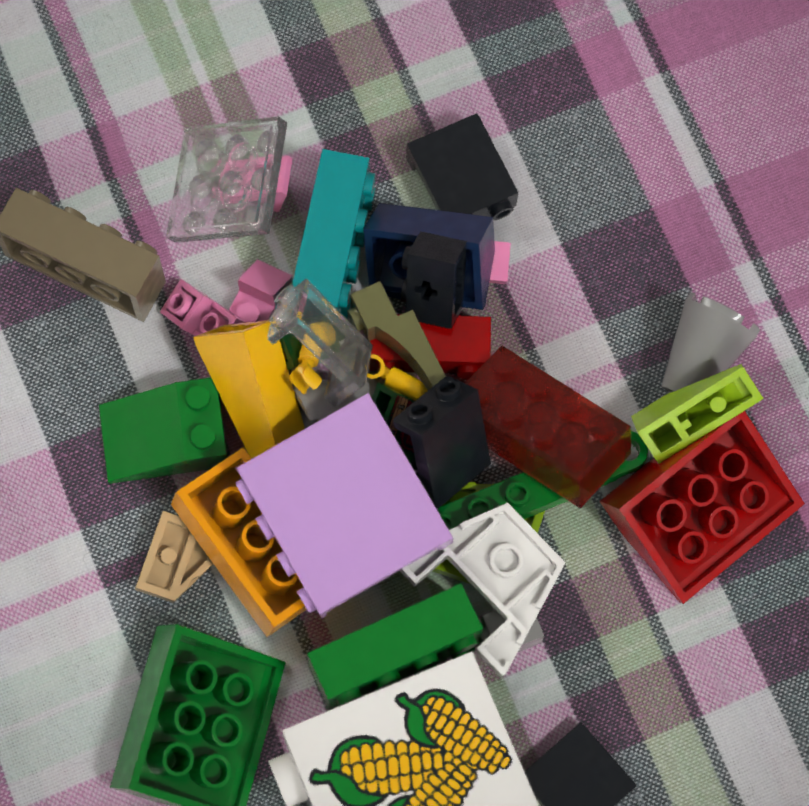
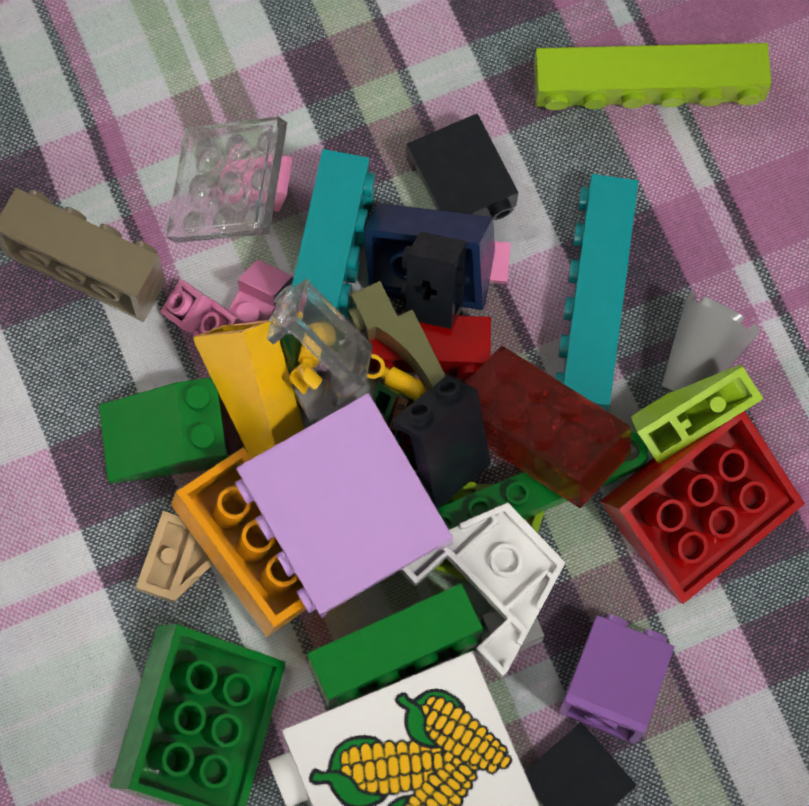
none -> lime brick [534,43,772,110]
none -> teal brick [553,174,639,416]
none -> medium lavender slope [558,614,675,745]

